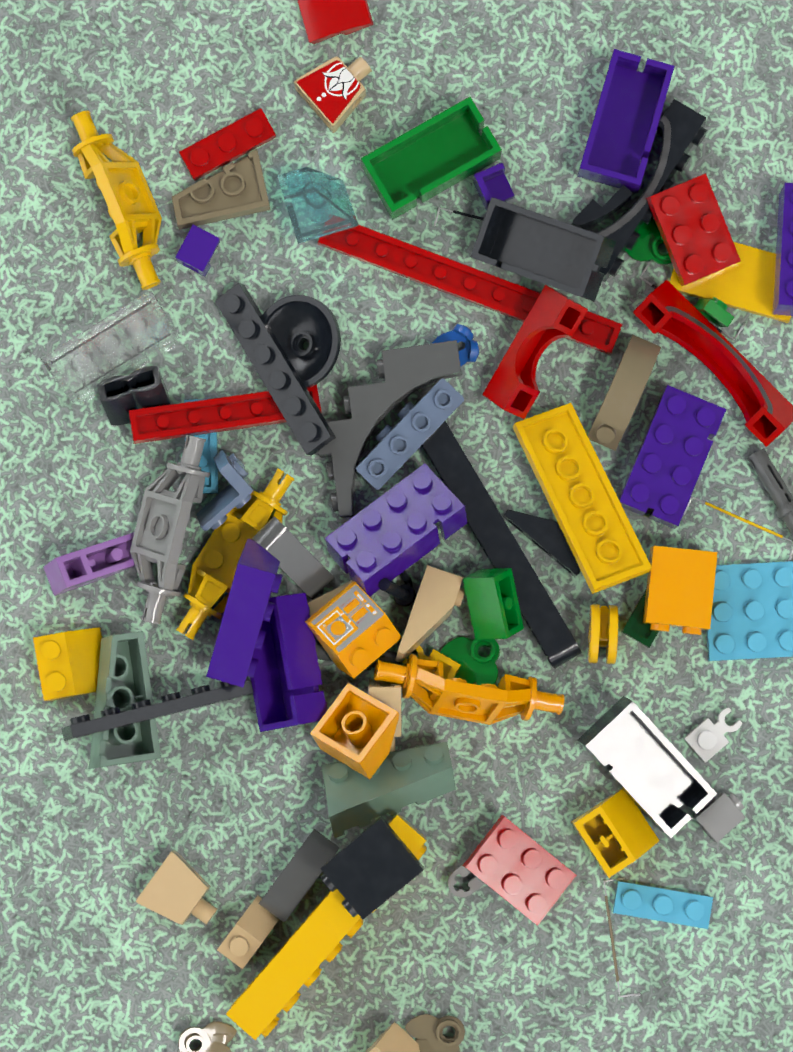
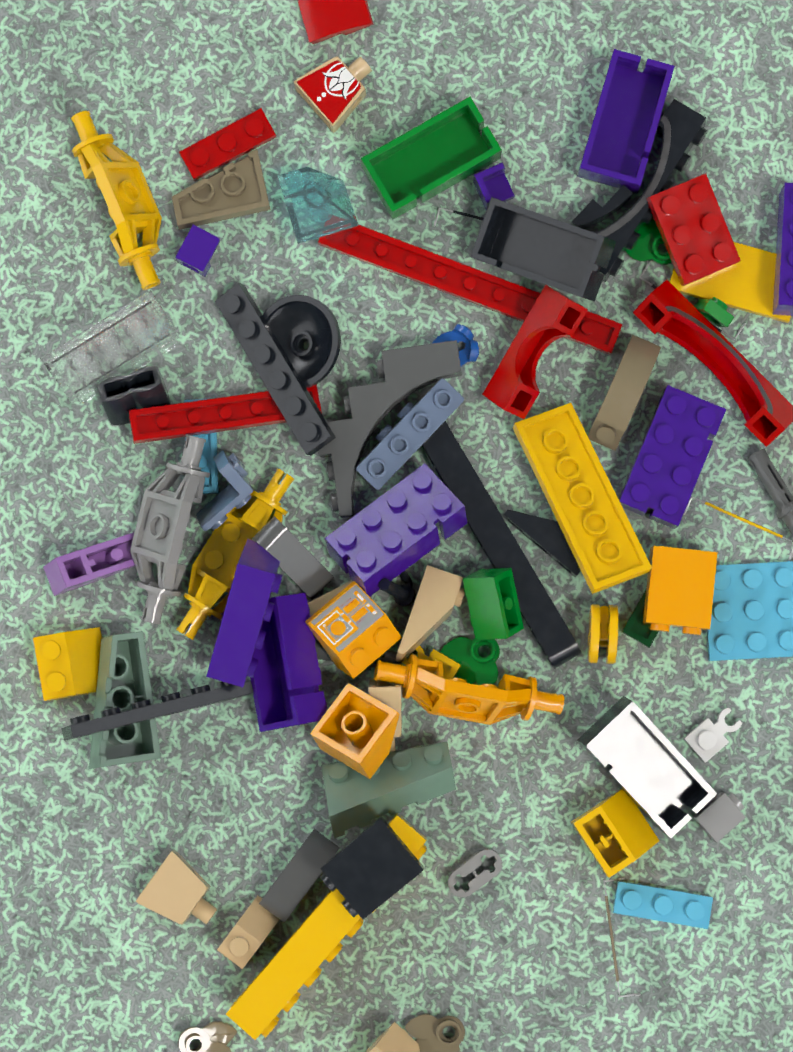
plate [462,815,577,926] -> none

